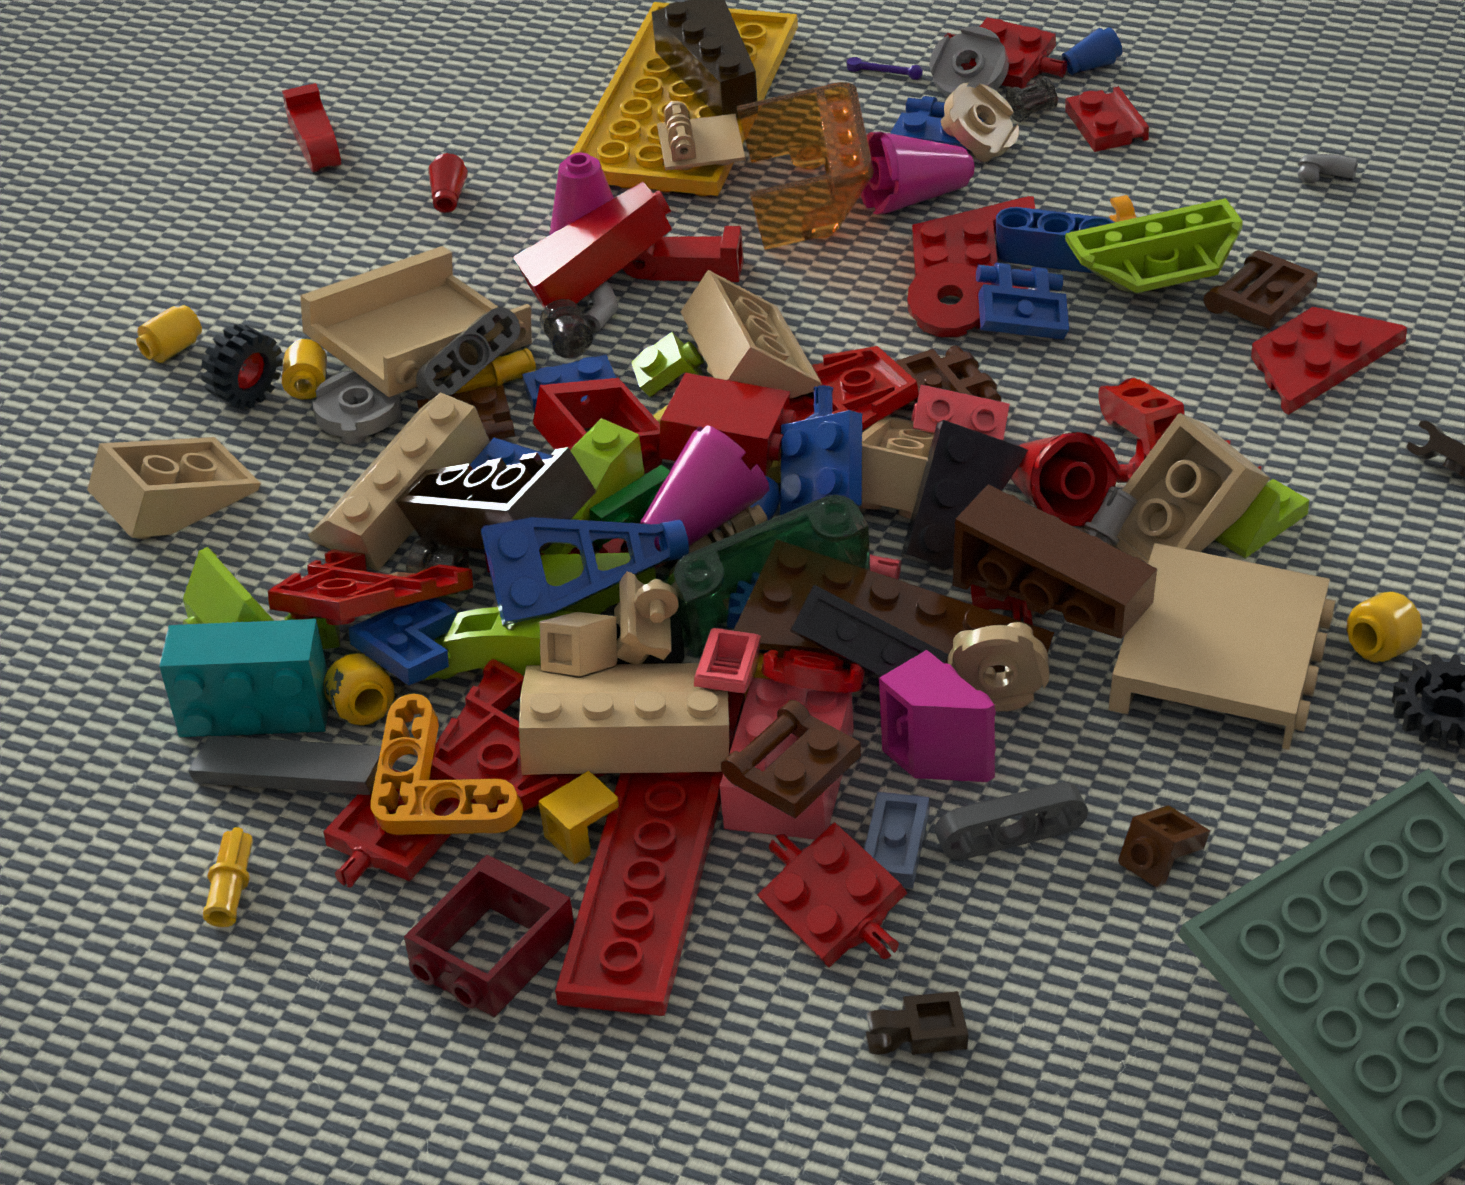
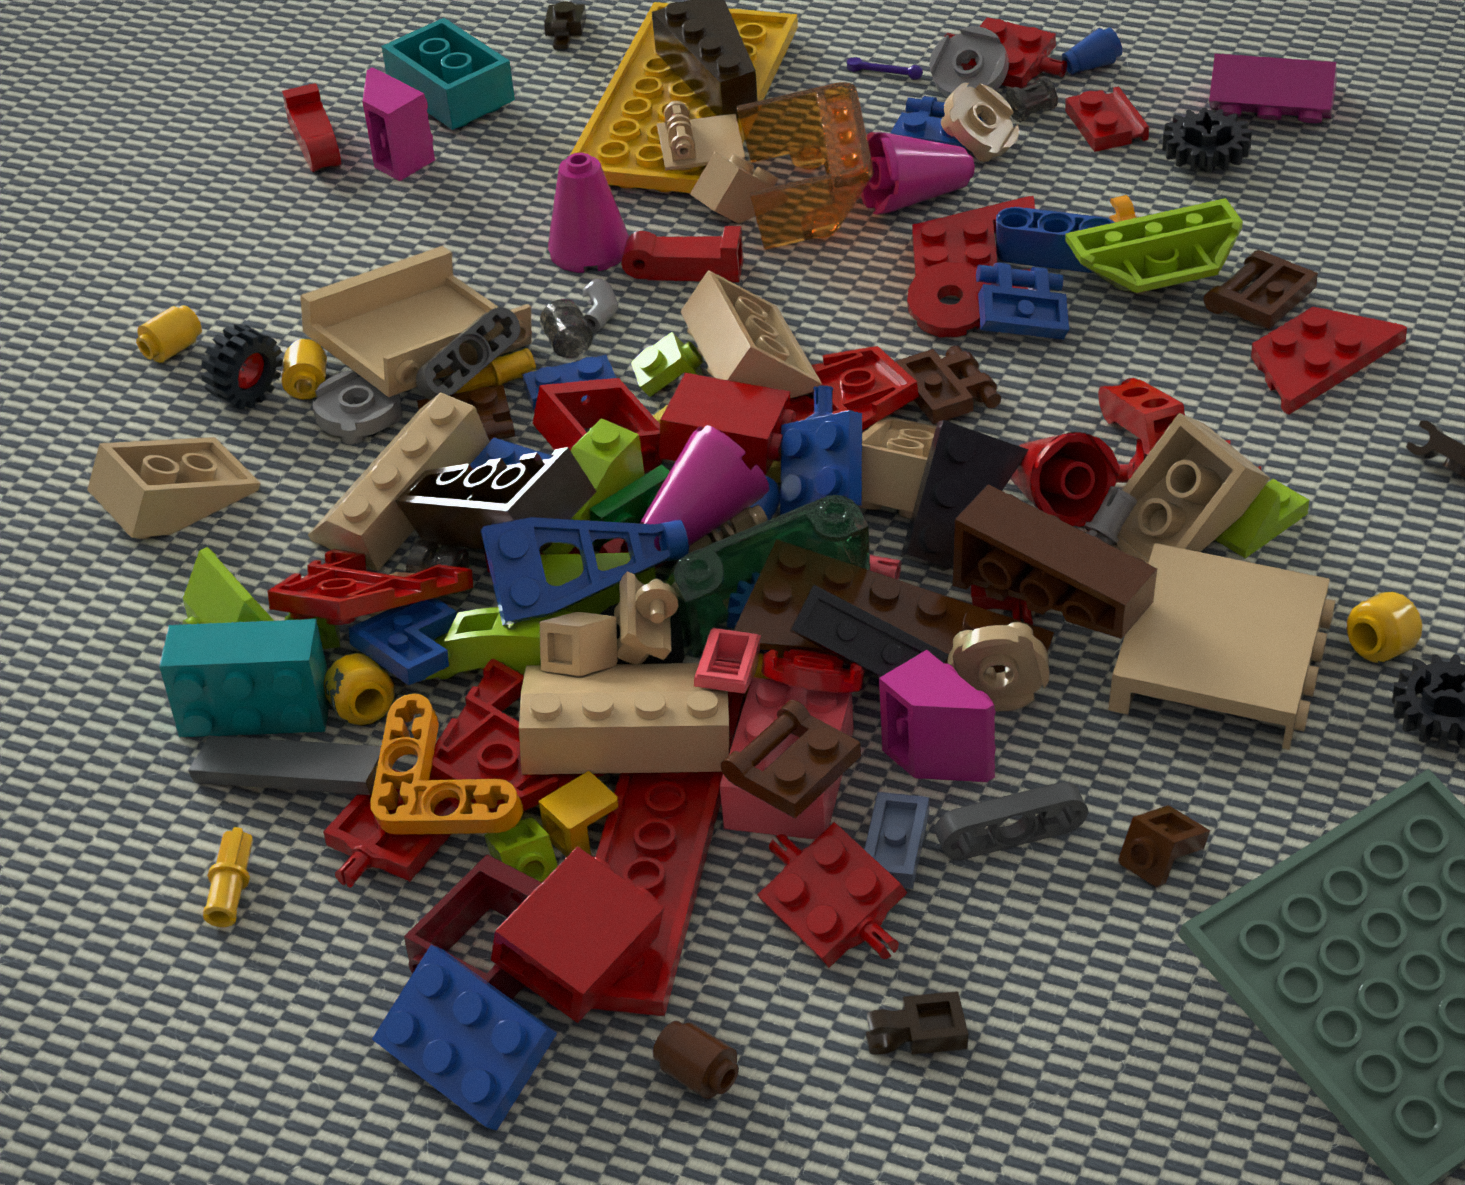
red cone [428,153,468,213] -> none
red slope [513,182,672,321] -> none
coral hinge [911,385,1010,440] -> none
light grey arm [1297,154,1358,183] -> none
none -> dark pink slope [362,67,435,181]
none -> blue plate [372,945,557,1130]
none -> teal brick [381,18,515,130]
none -> lime bracket [484,817,558,882]
none -> red brick [491,846,664,1023]
none -> dark brown plate [544,1,586,49]
none -> reddish brown brick [653,1021,739,1099]
none -> tan slope [690,152,789,224]
none -> black gear [1162,108,1252,173]
none -> dark pink slope [1209,53,1337,123]

